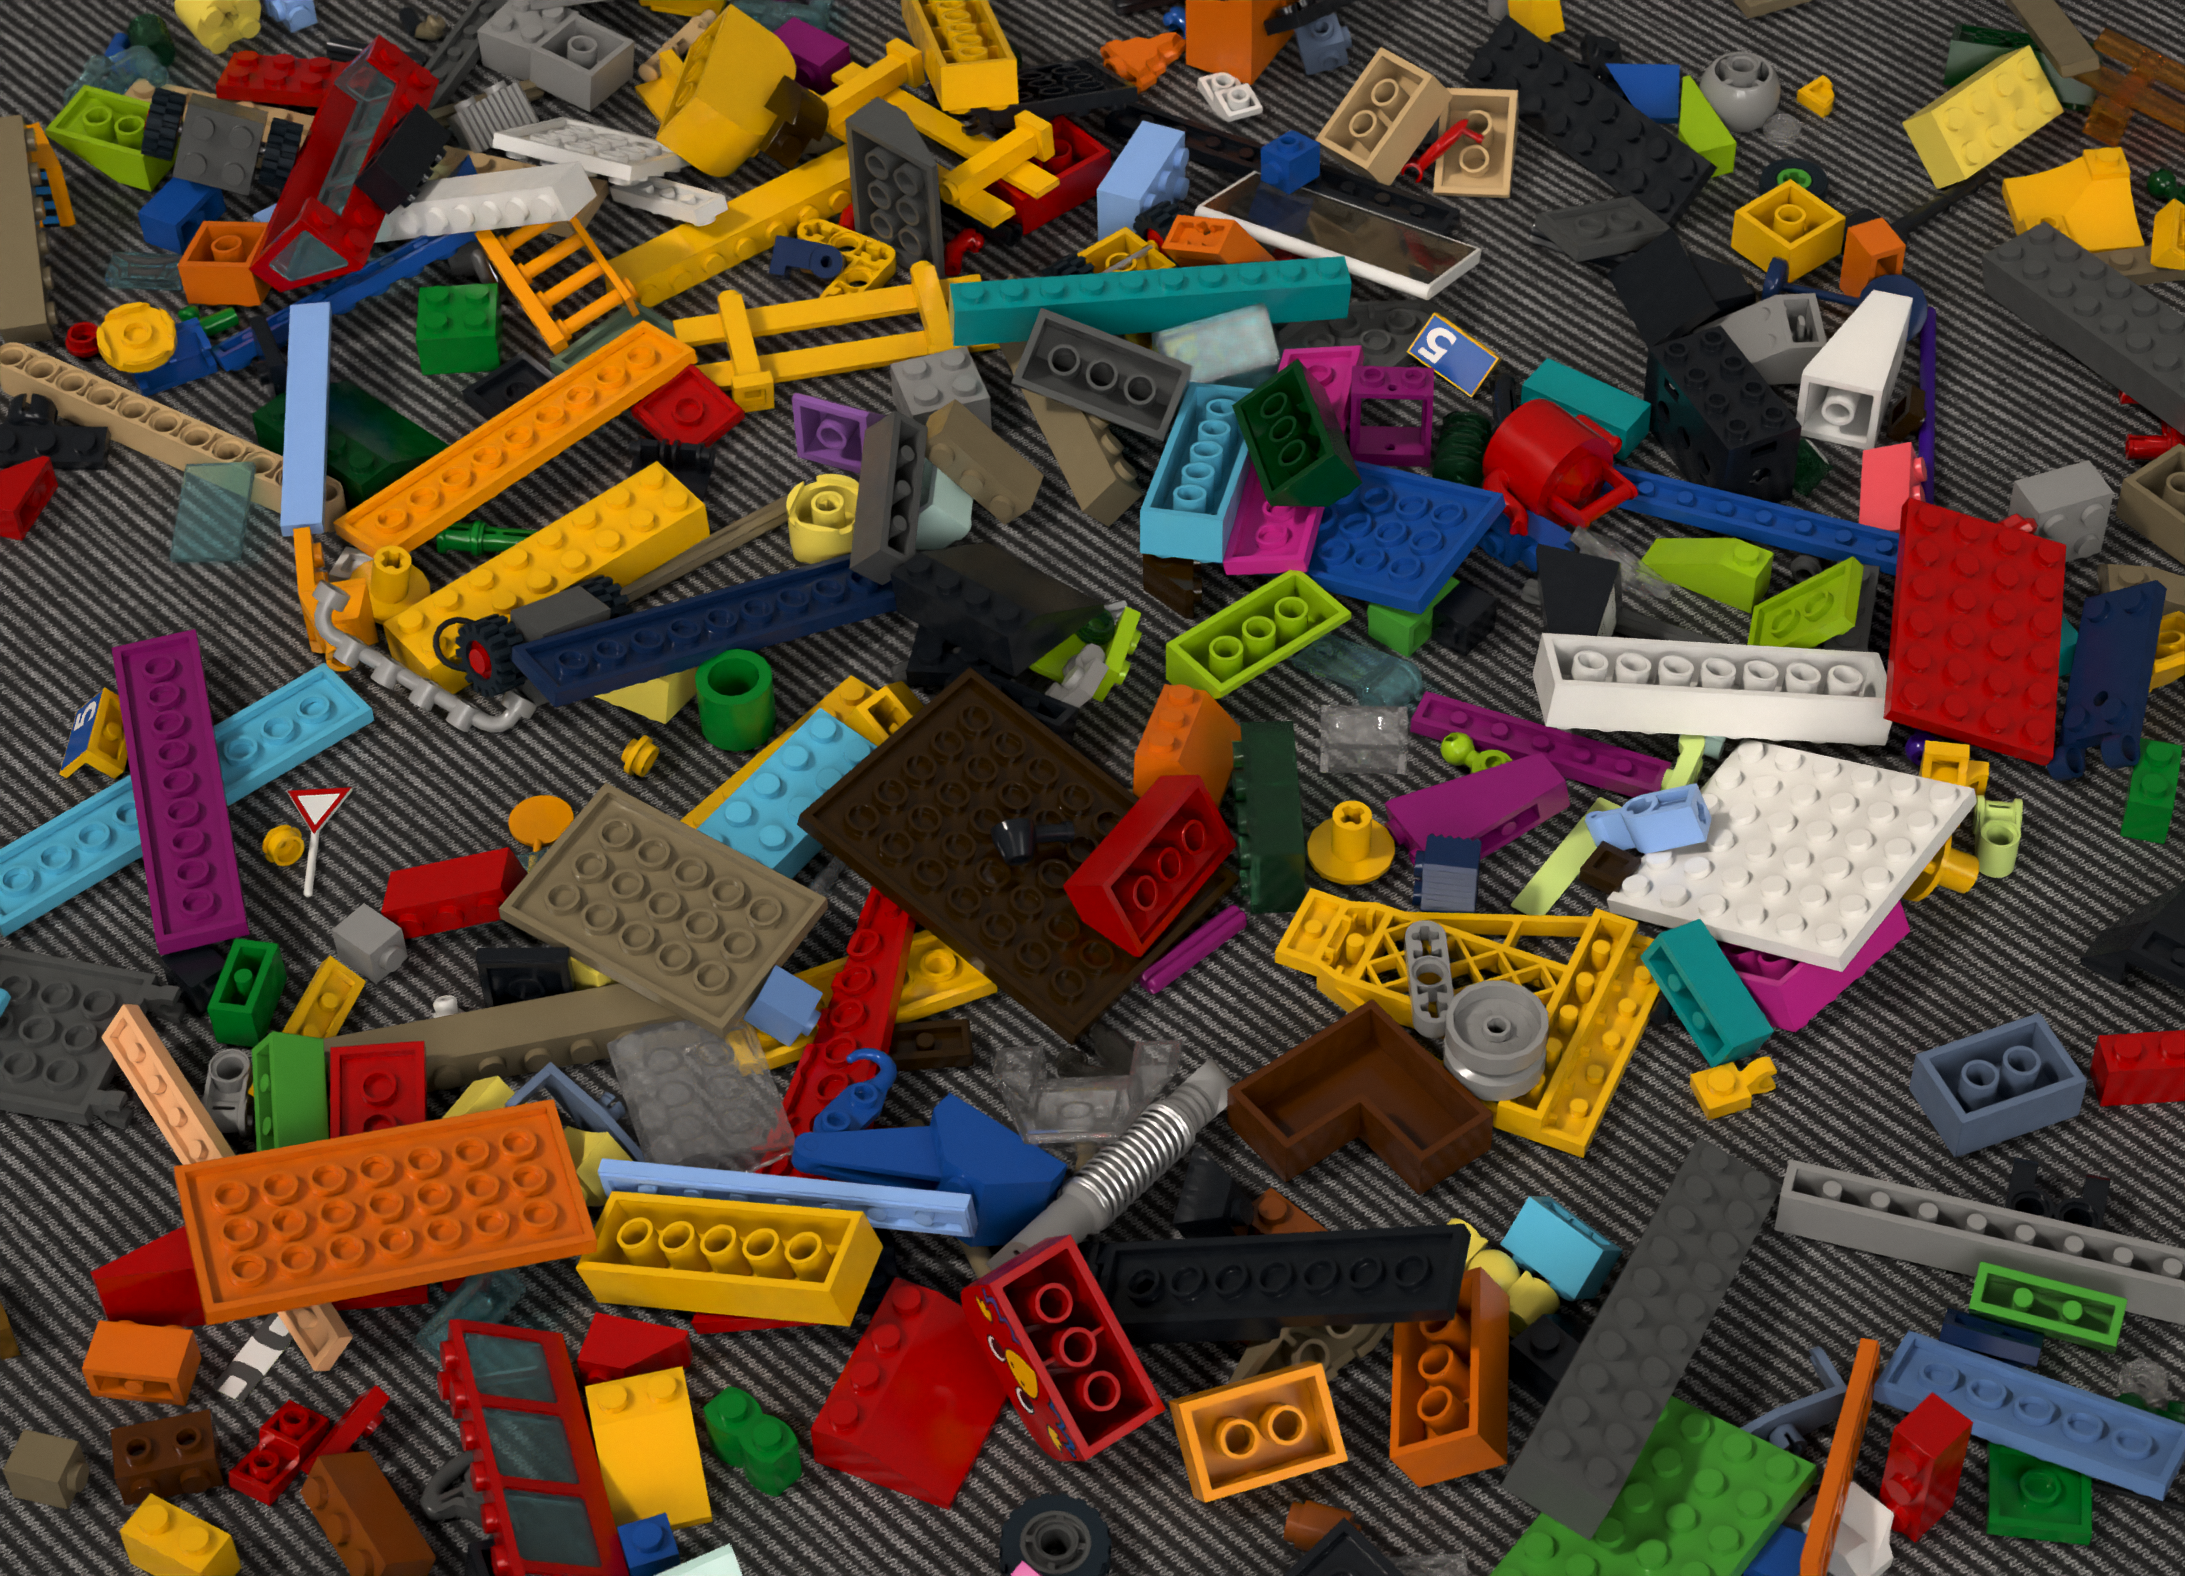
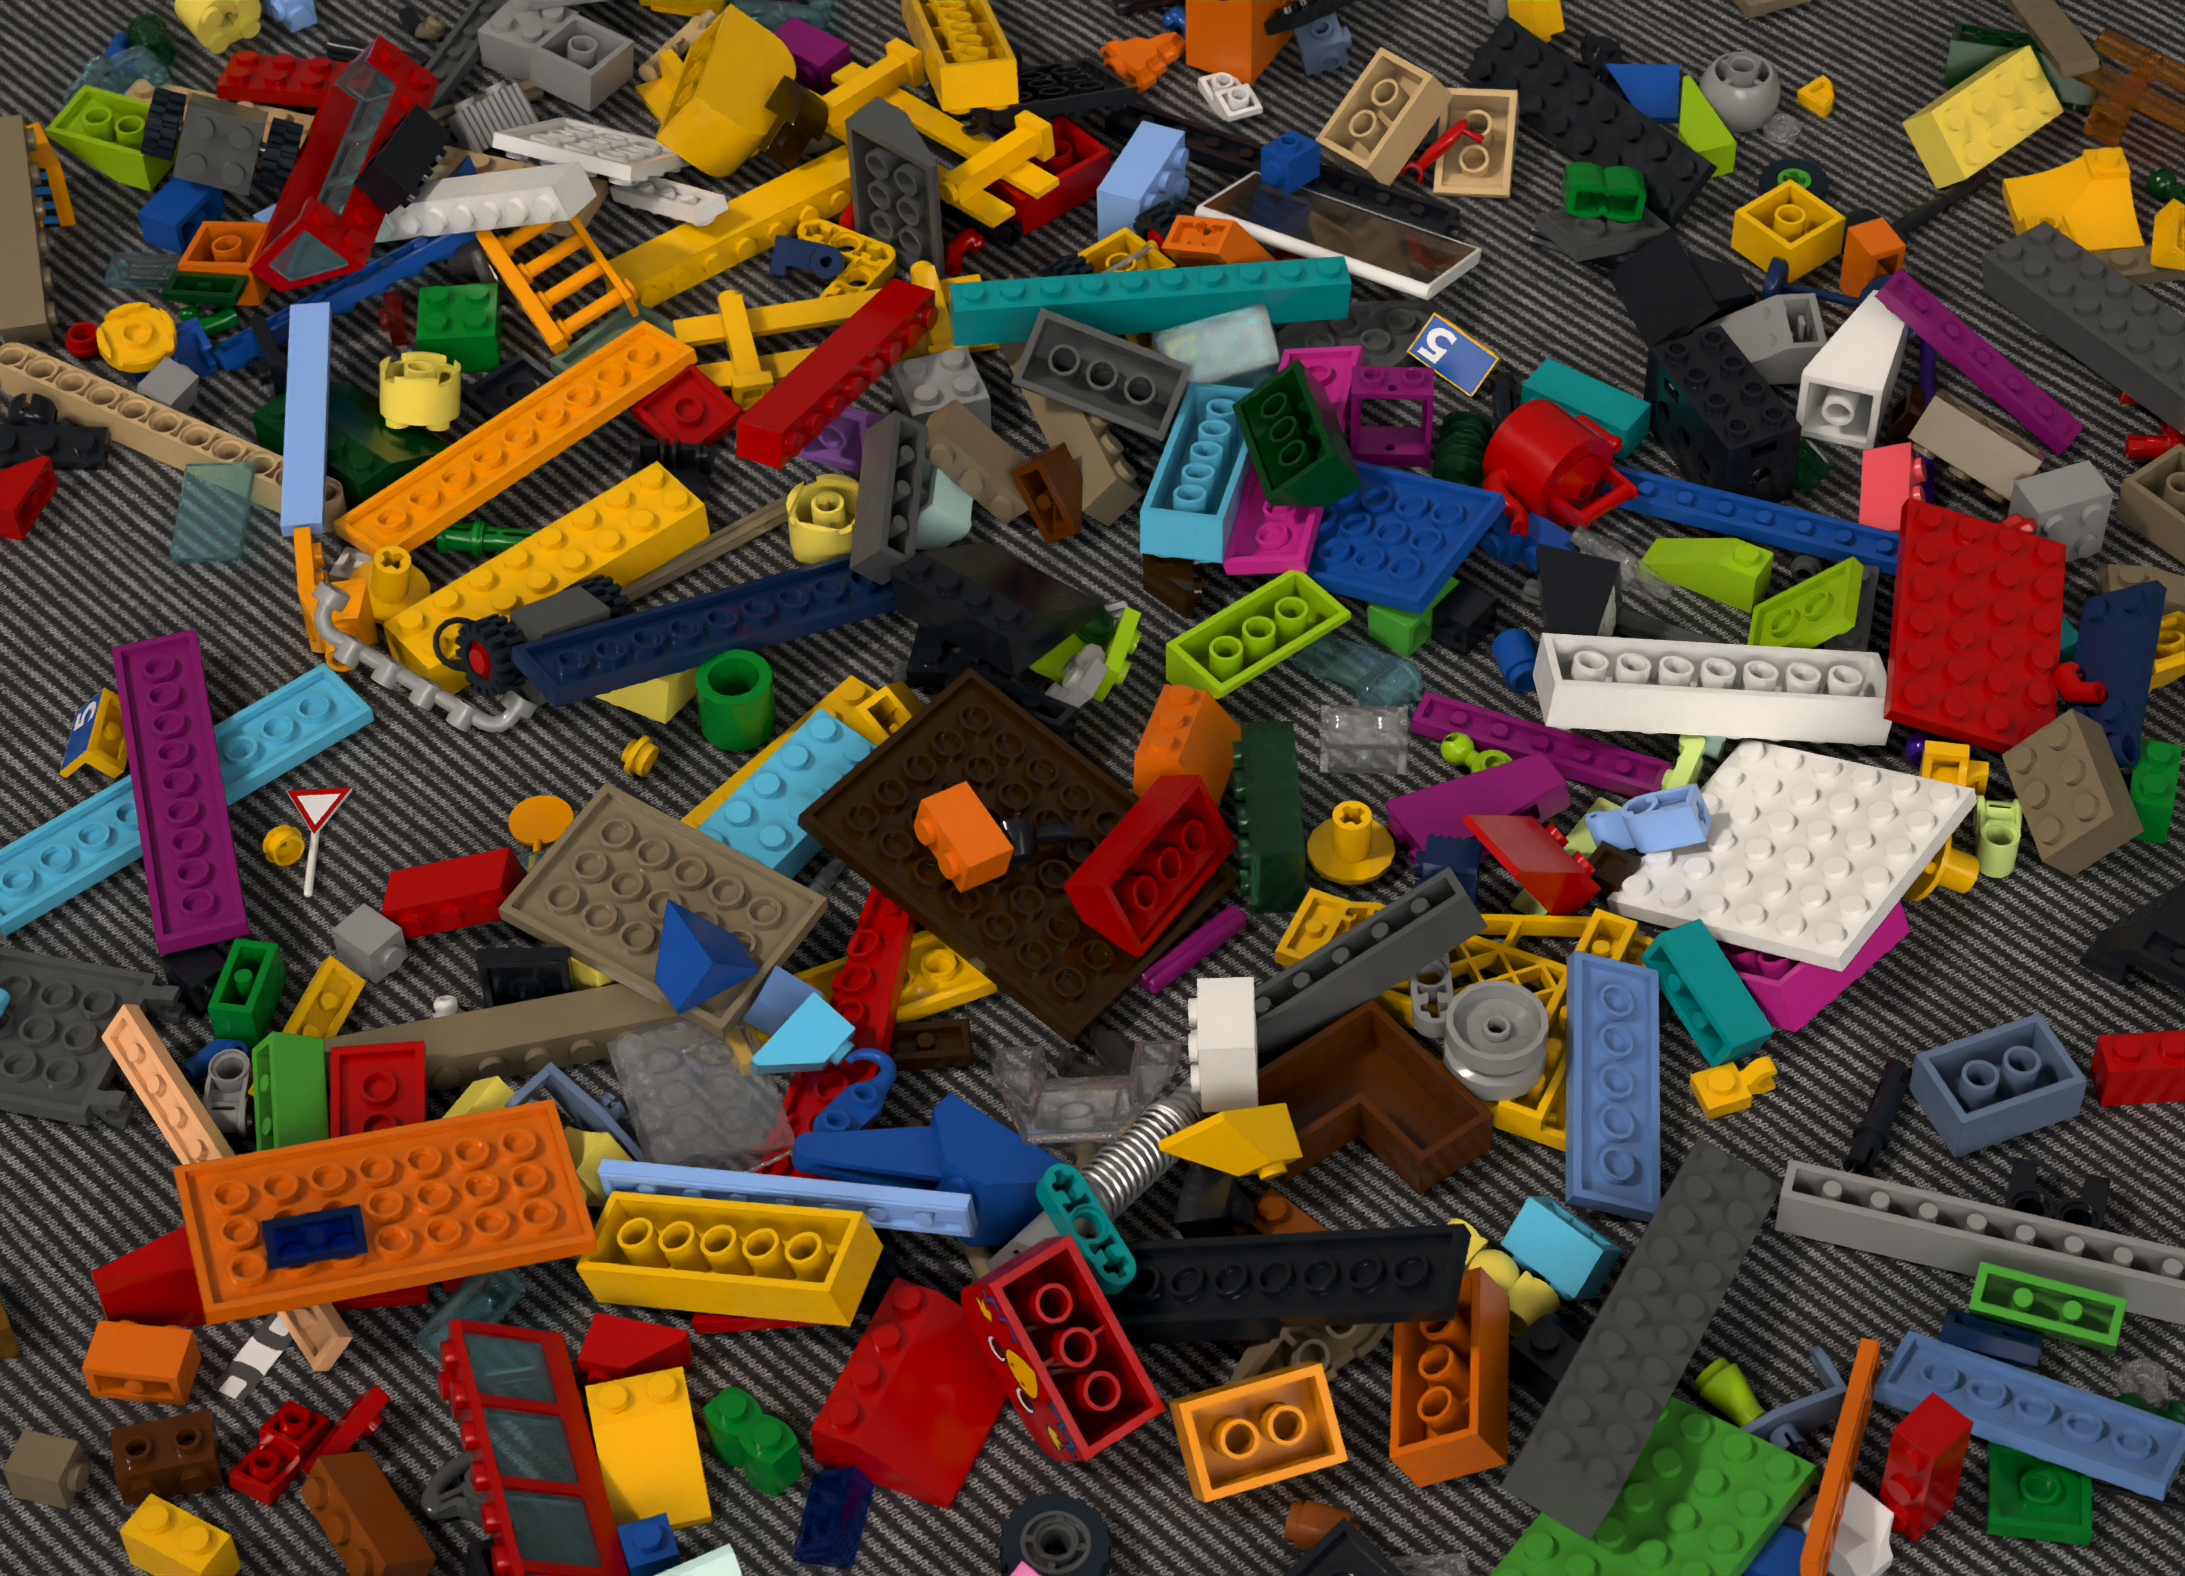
none -> light grey brick [137,356,199,413]
none -> dark green slope [161,270,249,311]
none -> blue arm [181,1039,251,1082]
none -> clear blue slope [260,1204,368,1271]
none -> clear red plate [378,290,408,347]
none -> light yellow brick [380,352,461,431]
none -> blue slope [655,899,758,1015]
none -> red brick [736,278,938,469]
none -> medium azure slope [750,992,856,1074]
none -> clear blue slope [791,1465,873,1569]
none -> orange brick [914,781,1014,893]
none -> reddish brown slope [1010,442,1083,545]
none -> teal beam [1036,1163,1136,1295]
none -> yellow slope [1157,1103,1303,1181]
none -> white brick [1188,977,1258,1112]
none -> dark grey brick [1255,866,1488,1070]
none -> red slope [1461,814,1601,916]
none -> blue brick [1491,628,1538,692]
none -> green brick [1561,162,1647,222]
none -> medium blue plate [1565,950,1661,1222]
none -> lime cone [1695,1357,1766,1428]
none -> black pin [1843,1059,1913,1177]
none -> magenta plate [1874,268,2084,455]
none -> dark tan brick [1908,388,2047,504]
none -> dark tan brick [2002,708,2144,877]
none -> red arm [2052,661,2106,704]

